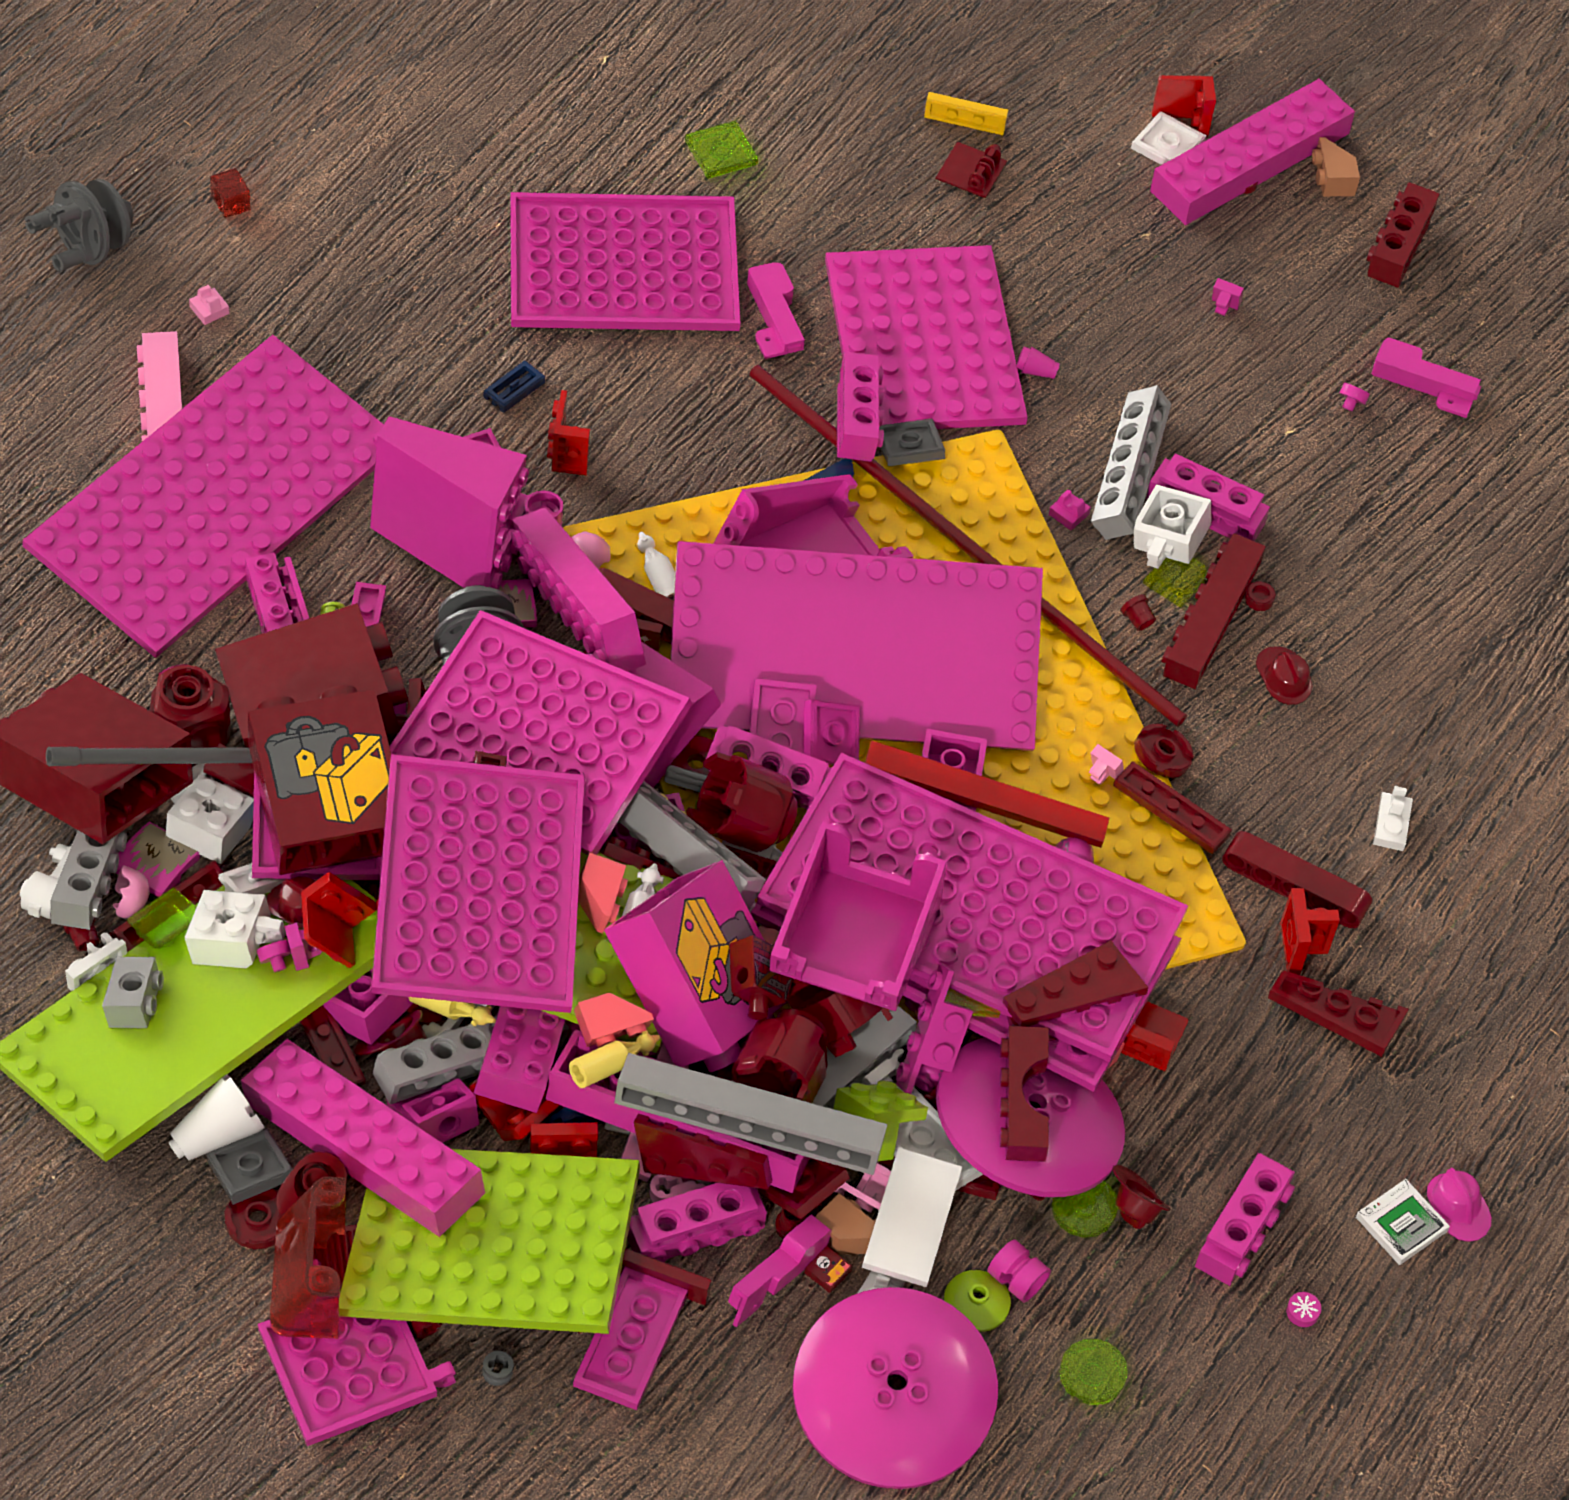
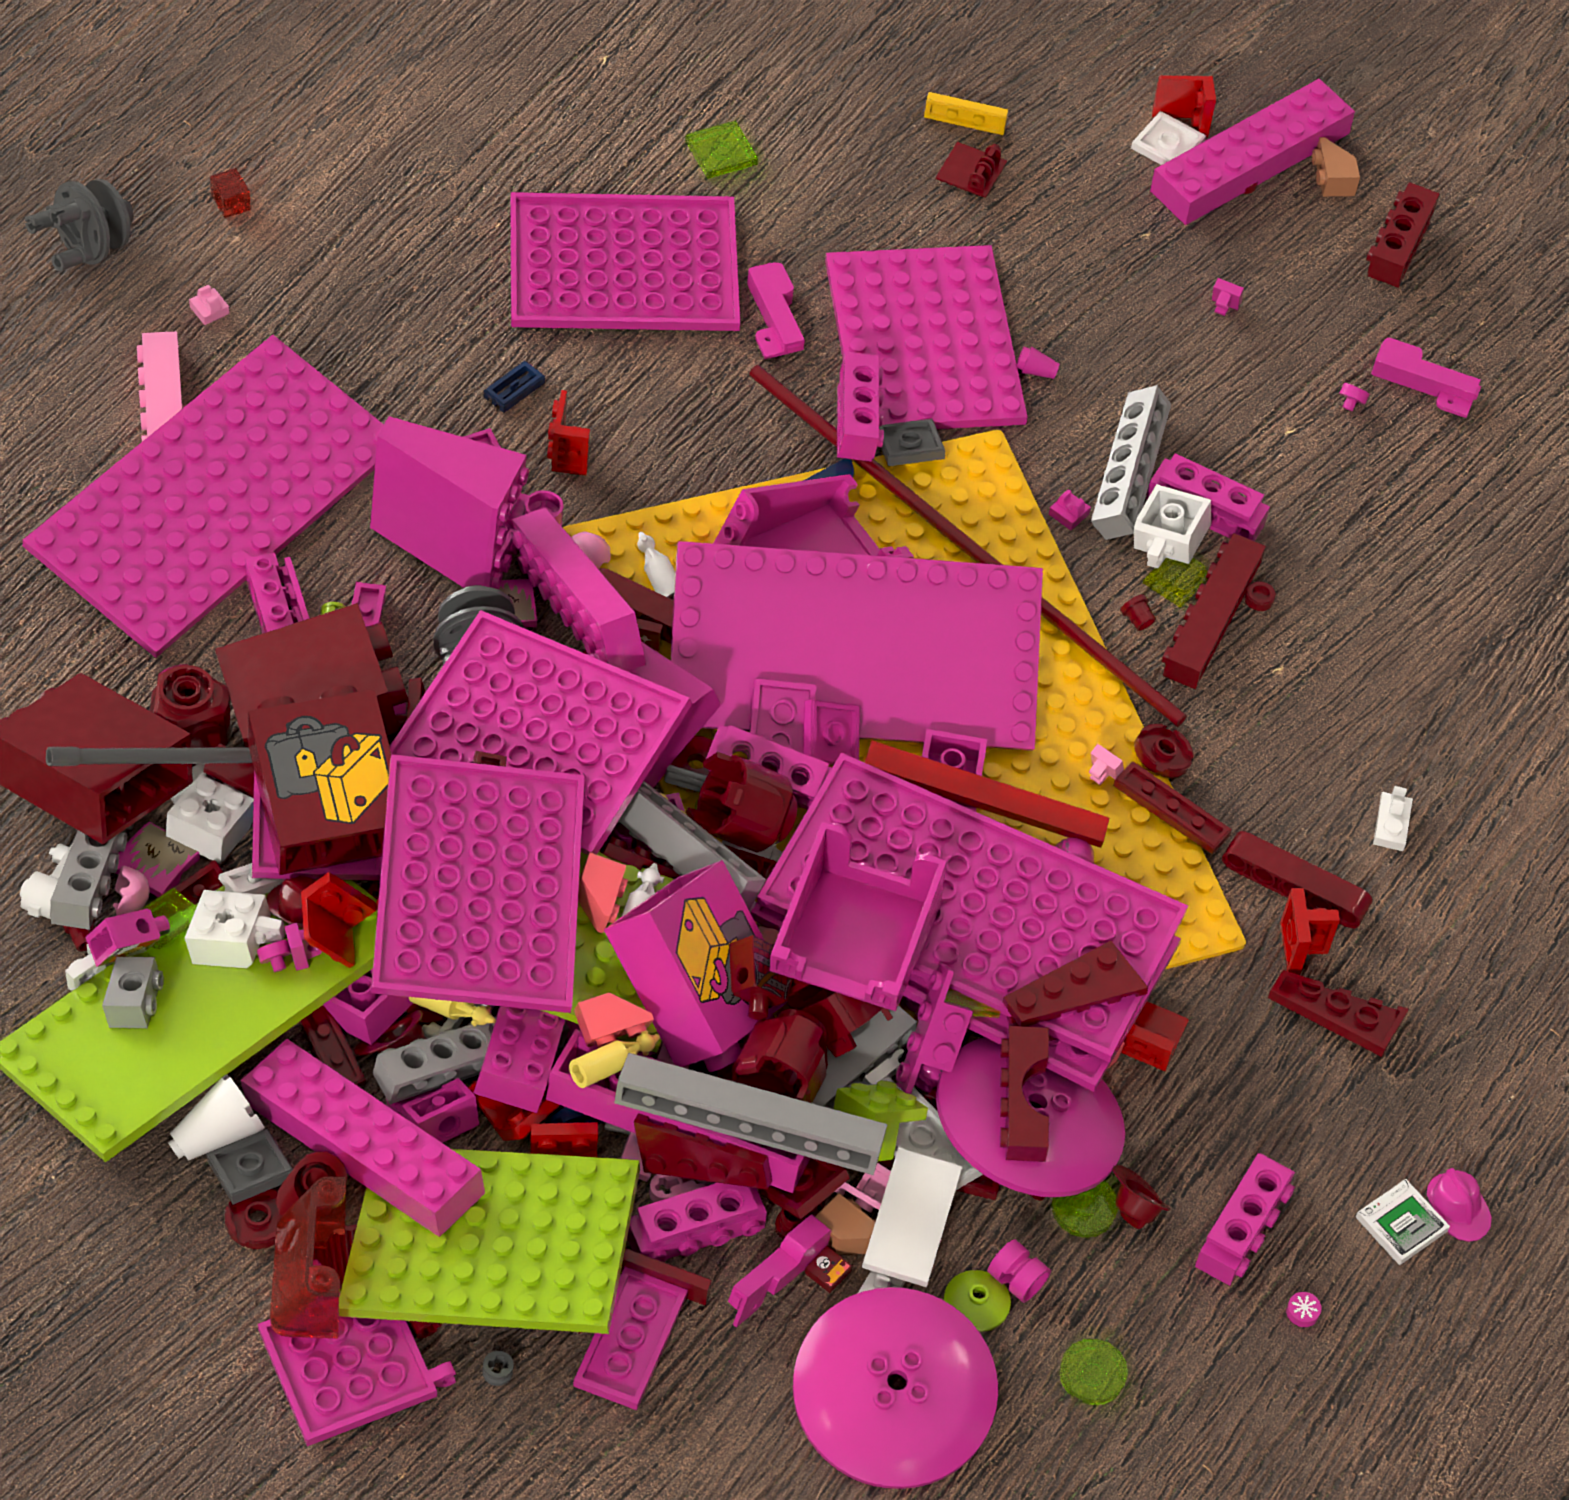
dark red piece [1256,646,1313,705] -> none
none -> dark pink torso [85,908,170,967]

